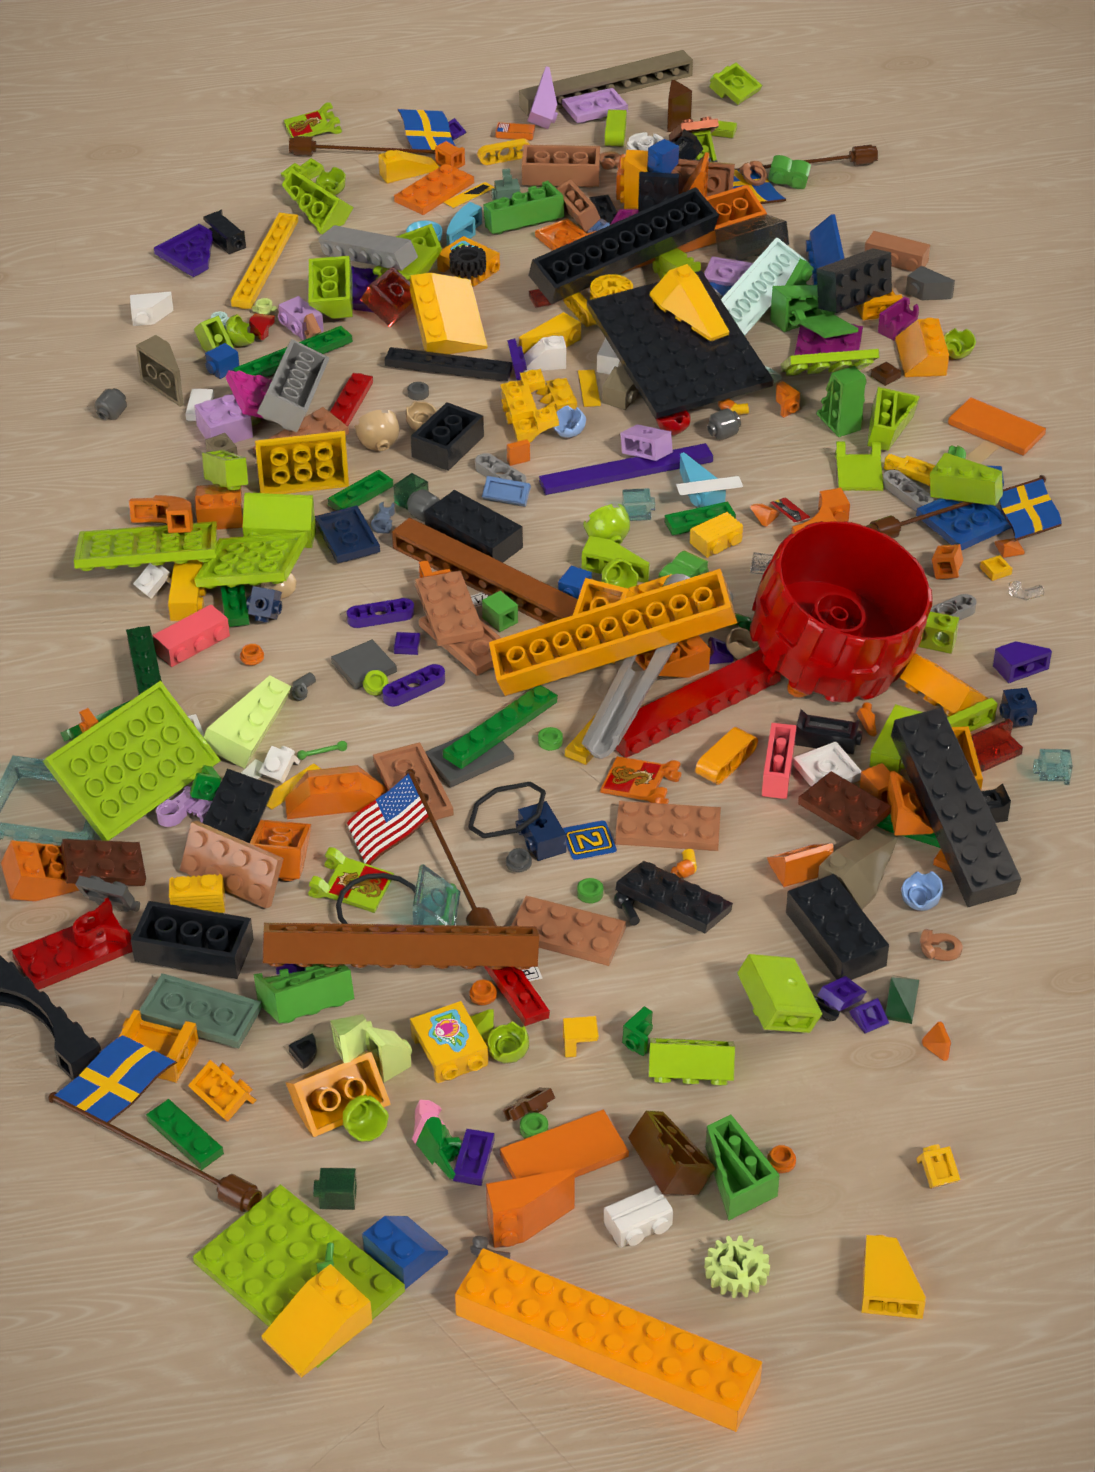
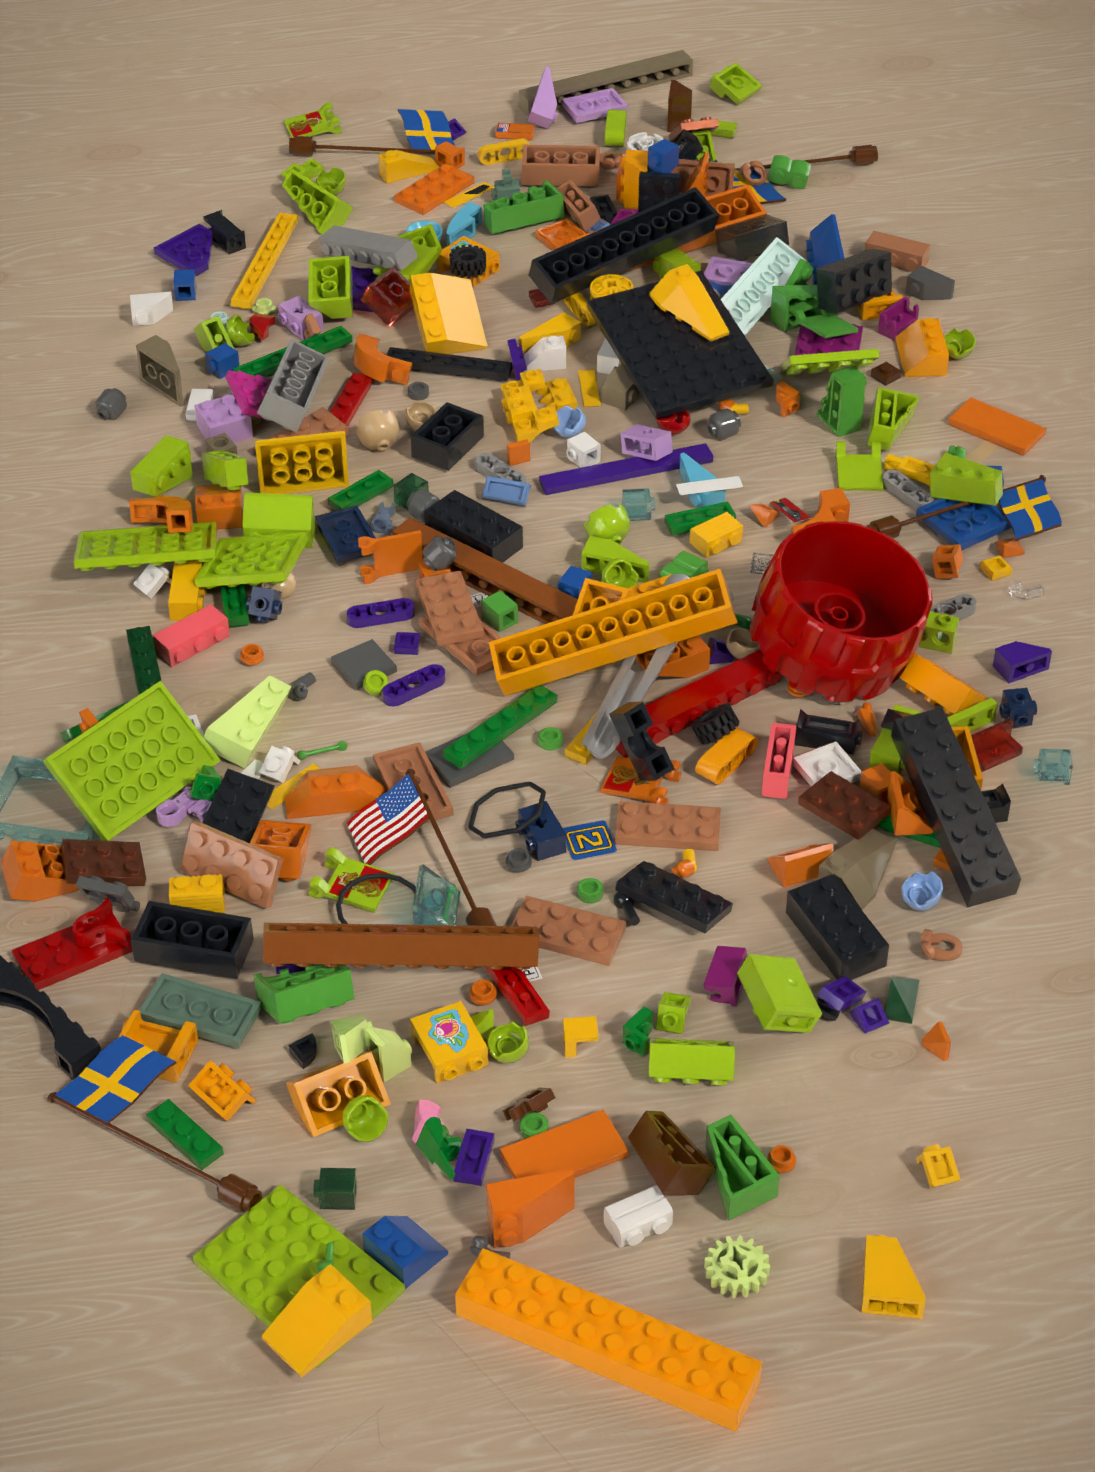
none -> lime wedge [130,435,193,497]
none -> blue brick [173,269,197,301]
none -> orange arch [353,333,412,385]
none -> orange flag [358,530,423,584]
none -> dark grey head [423,536,457,571]
none -> white brick [566,432,601,468]
none -> black arch [609,702,675,781]
none -> lime bracket [656,992,691,1034]
none -> black tyre [691,703,740,745]
none -> magenta hinge [703,946,747,1006]
none -> black slope [881,709,912,730]

